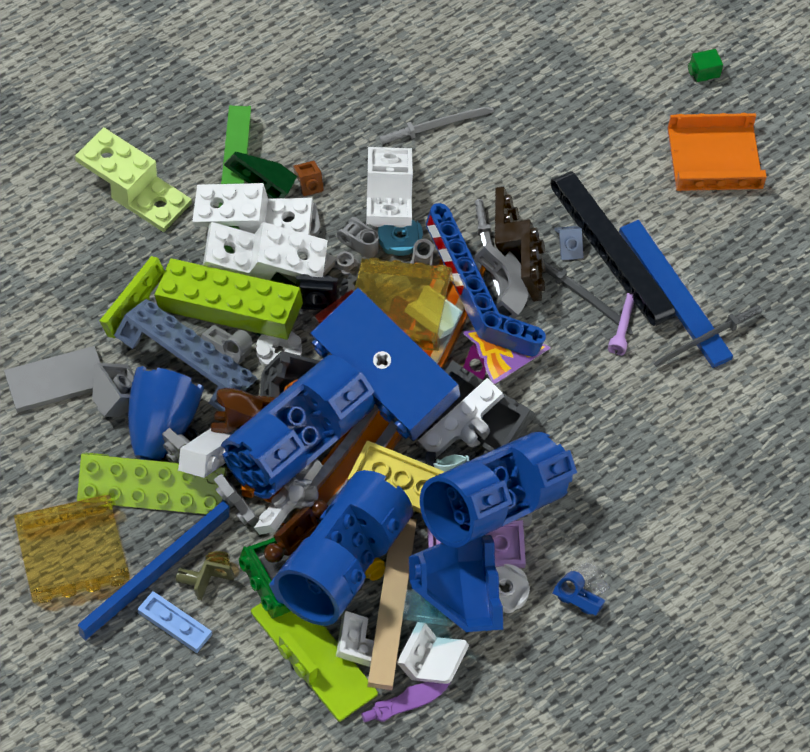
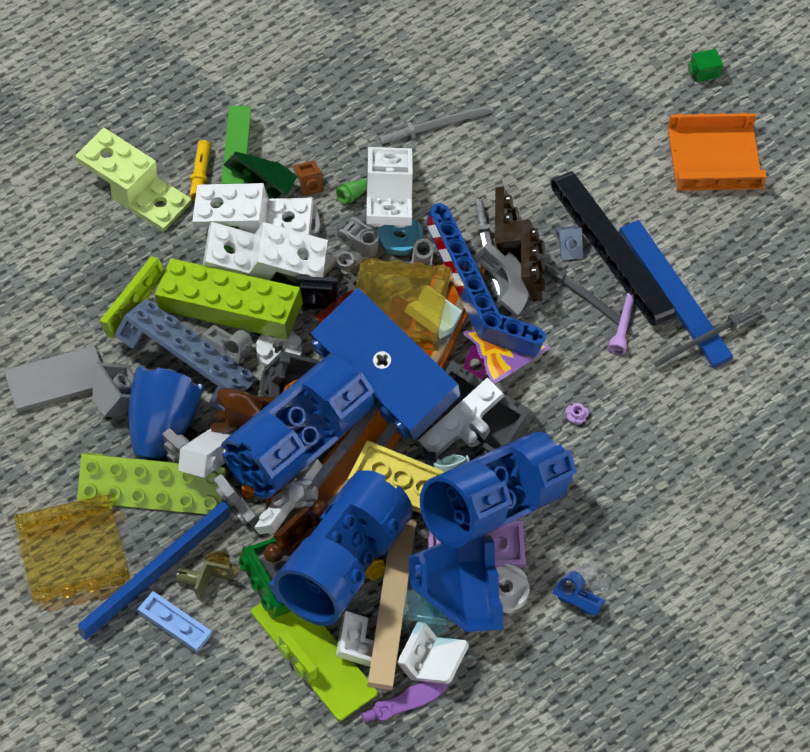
none -> yellow pin [189,140,211,201]
none -> bright green cone [336,178,367,204]
none -> lavender plate [565,403,588,425]

